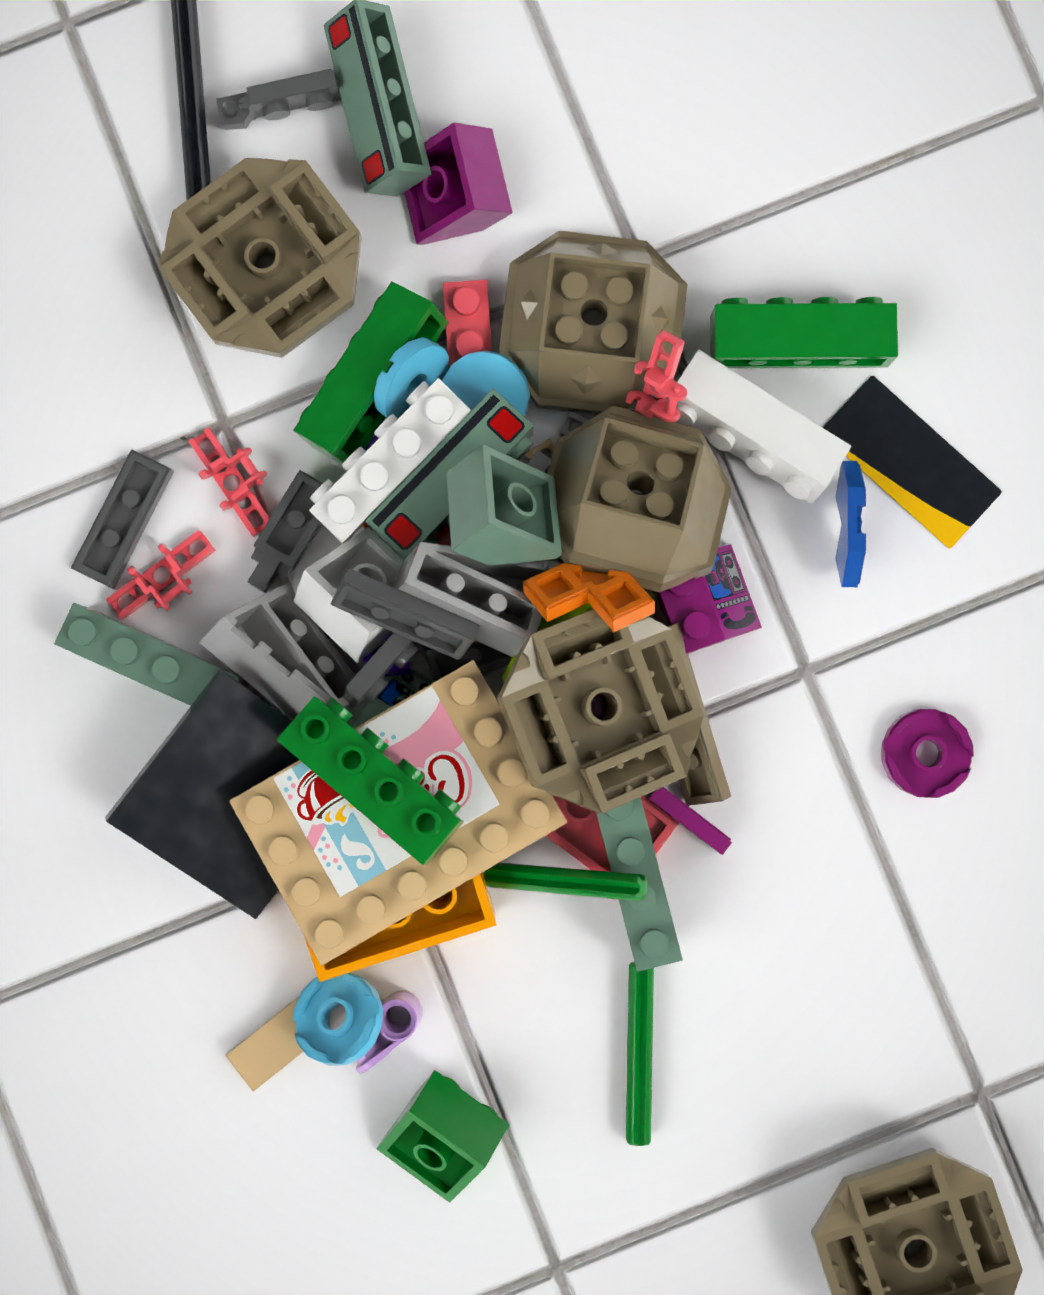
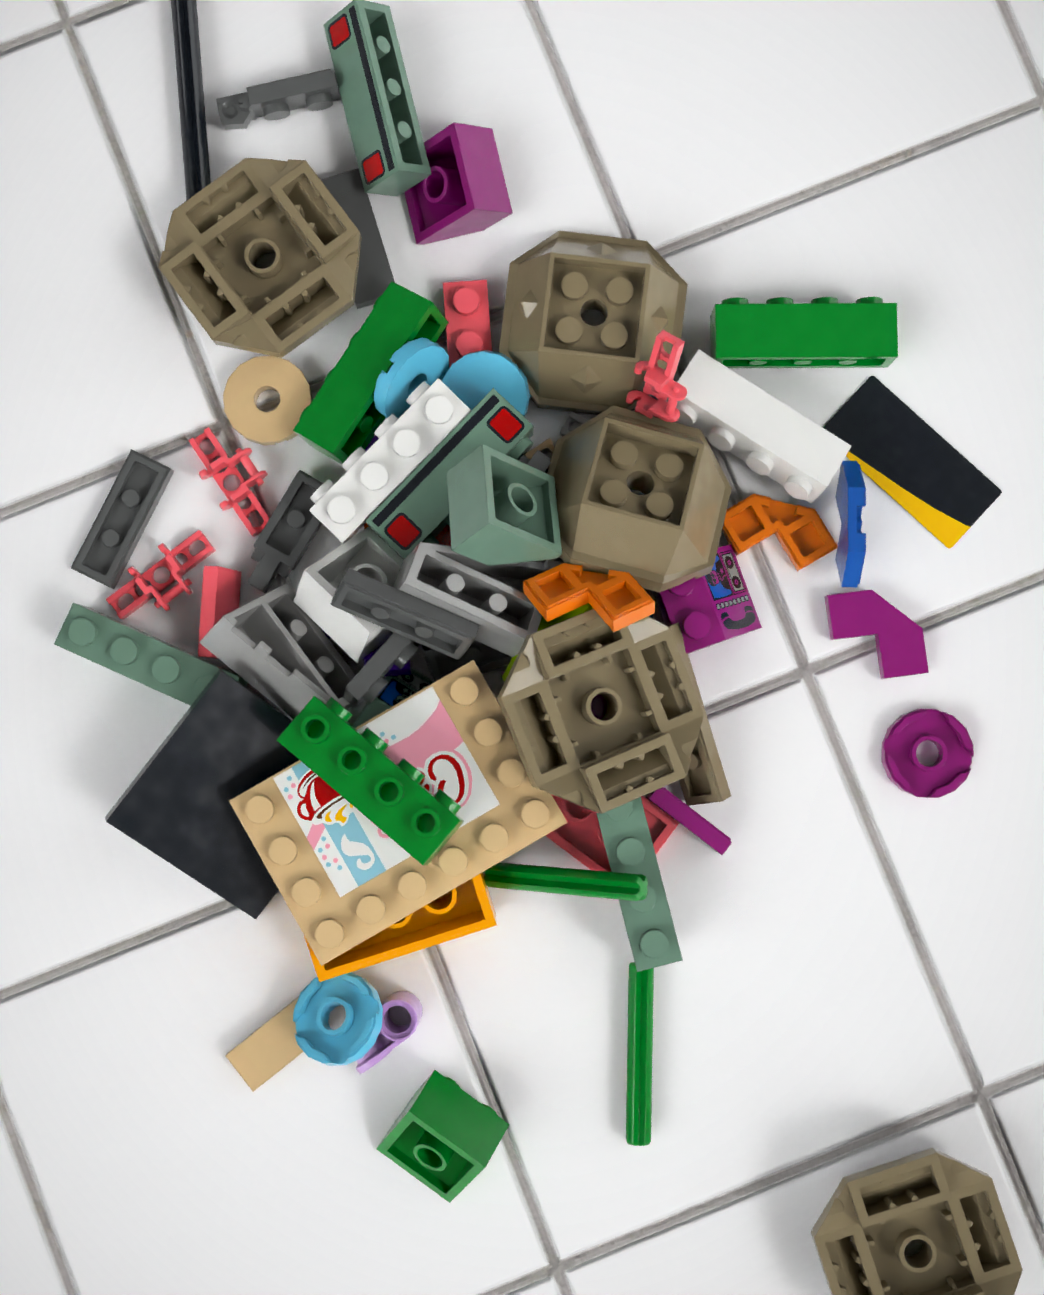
none -> coral tile [198,566,242,659]
none -> tan tile [223,356,313,446]
none -> dark grey tile [321,168,395,309]
none -> orange tile [722,494,838,572]
none -> magenta tile [824,590,929,679]

